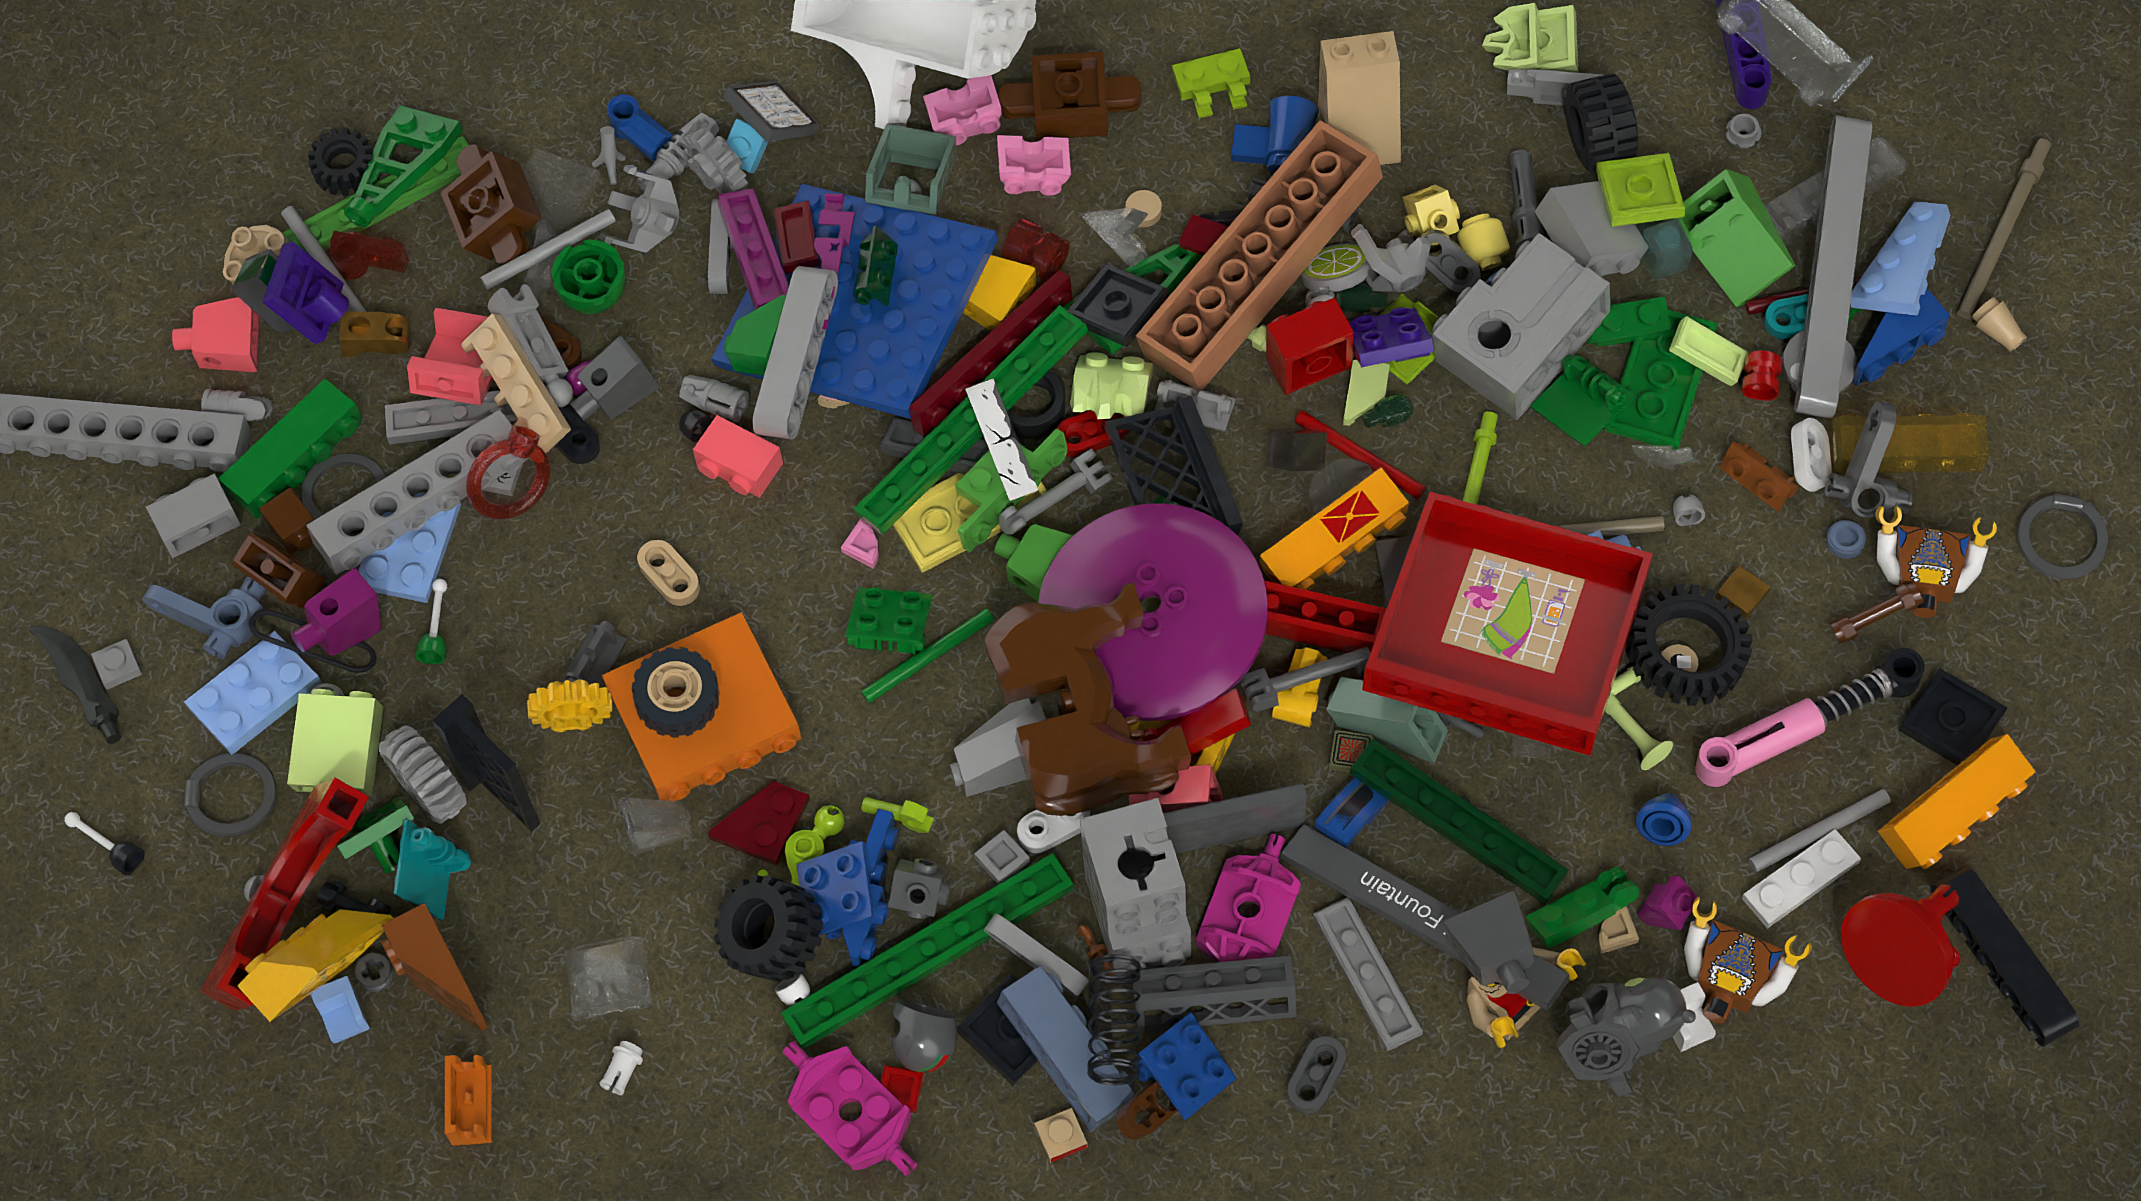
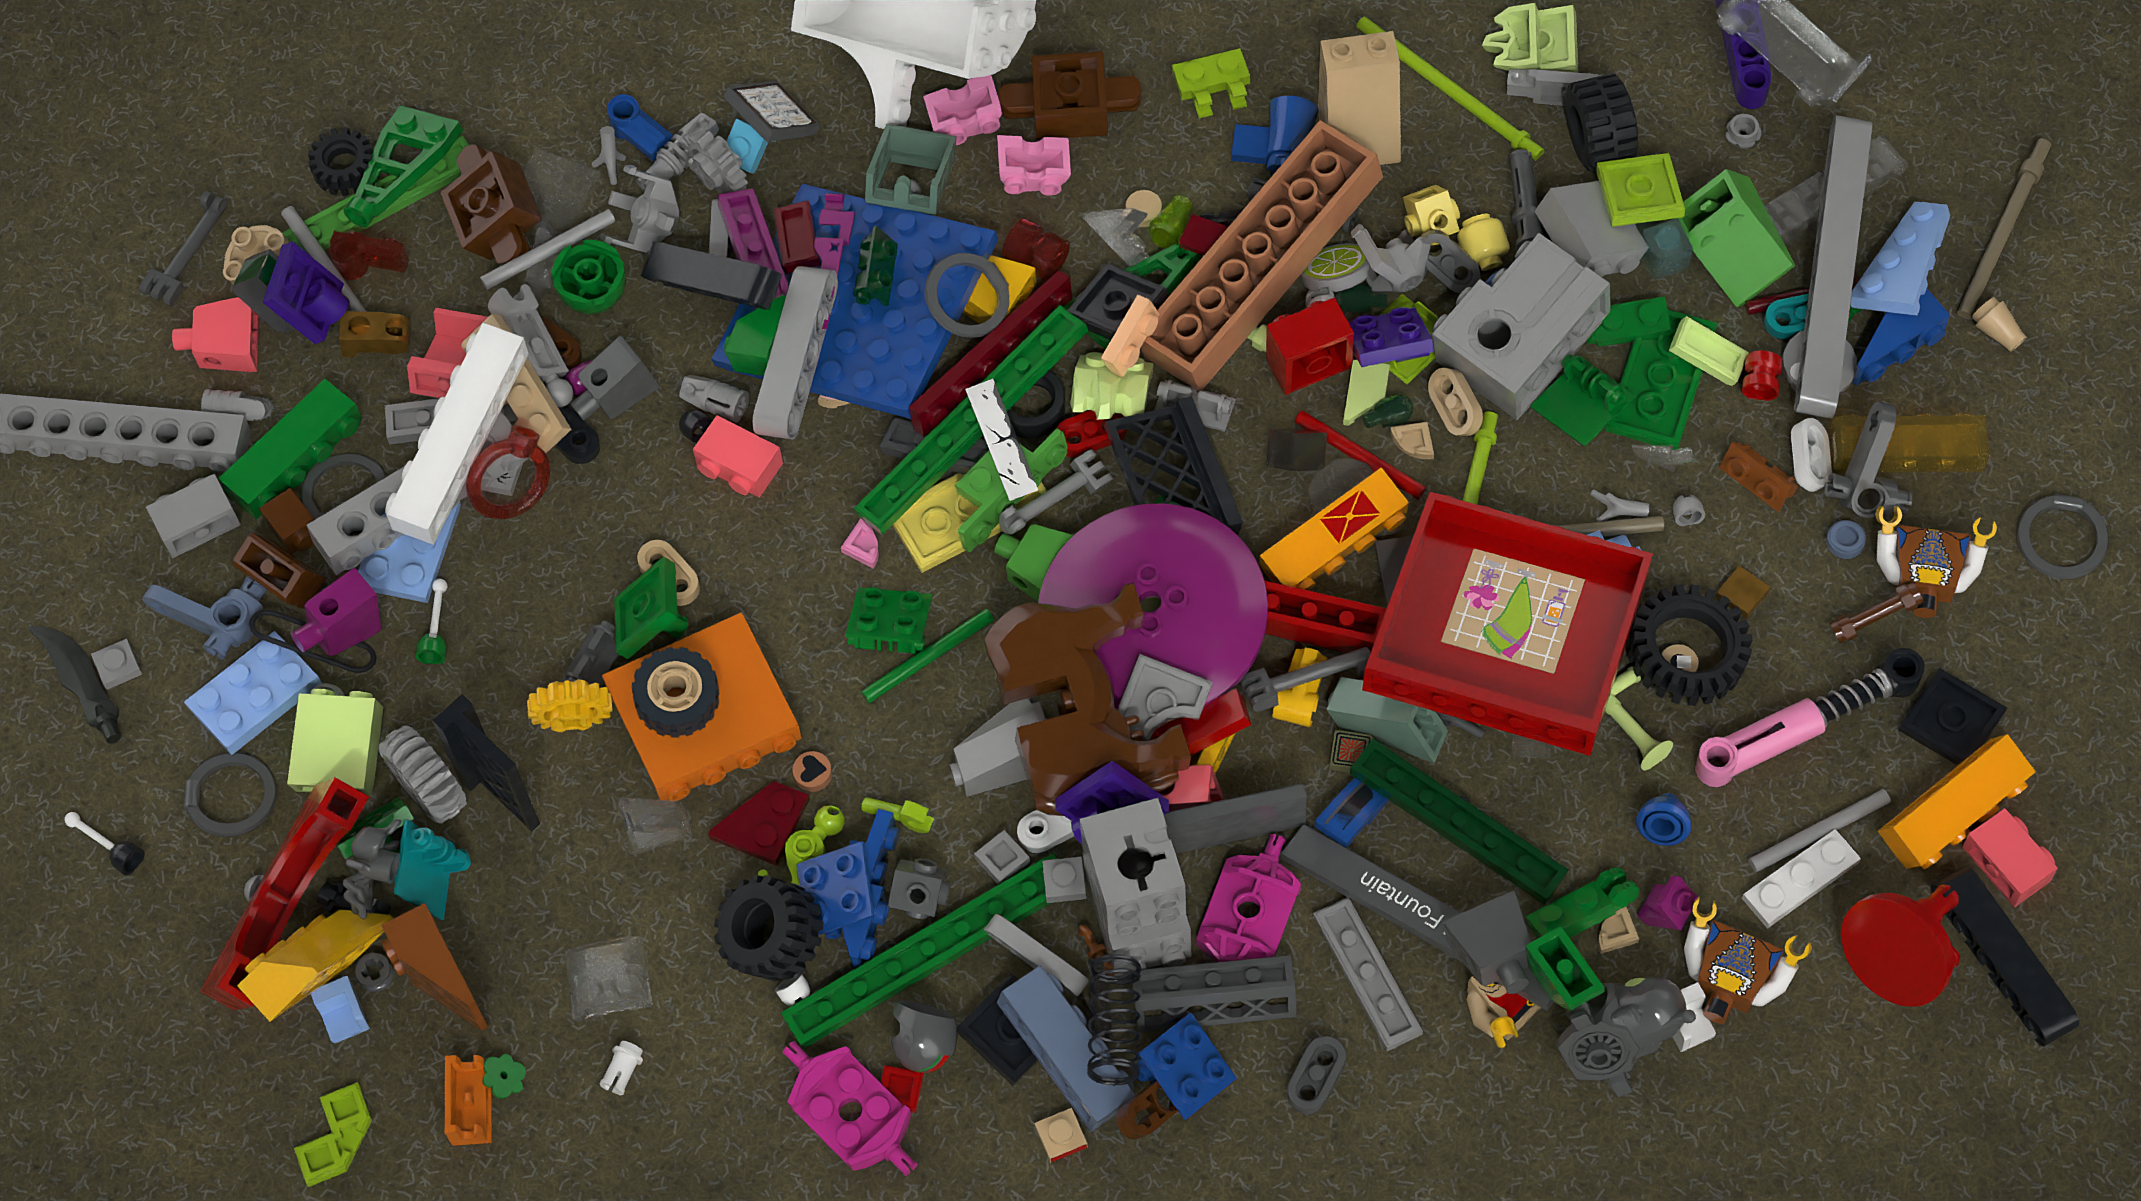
none -> dark grey hinge [139,191,228,306]
none -> lime tile [294,1082,372,1187]
none -> dark grey animal [343,819,402,919]
none -> white brick [385,323,528,545]
none -> green plant [482,1054,526,1099]
none -> green tile [614,556,689,659]
none -> black beam [640,241,782,310]
none -> nougat tile [792,751,832,792]
none -> dark grey piece [925,253,1009,338]
none -> light grey plate [1042,857,1086,903]
none -> dark purple plate [1055,761,1169,844]
none -> light nougat plate [1101,295,1160,377]
none -> light grey tile [1118,654,1213,741]
none -> clear neon green cone [1149,195,1193,248]
none -> lime bar [1356,16,1544,161]
none -> tan tile [1390,422,1434,459]
none -> tan plate [1428,368,1483,436]
none -> green slope [1526,926,1605,1011]
none -> light grey bar [1590,489,1649,522]
none -> coral brick [1962,808,2058,908]

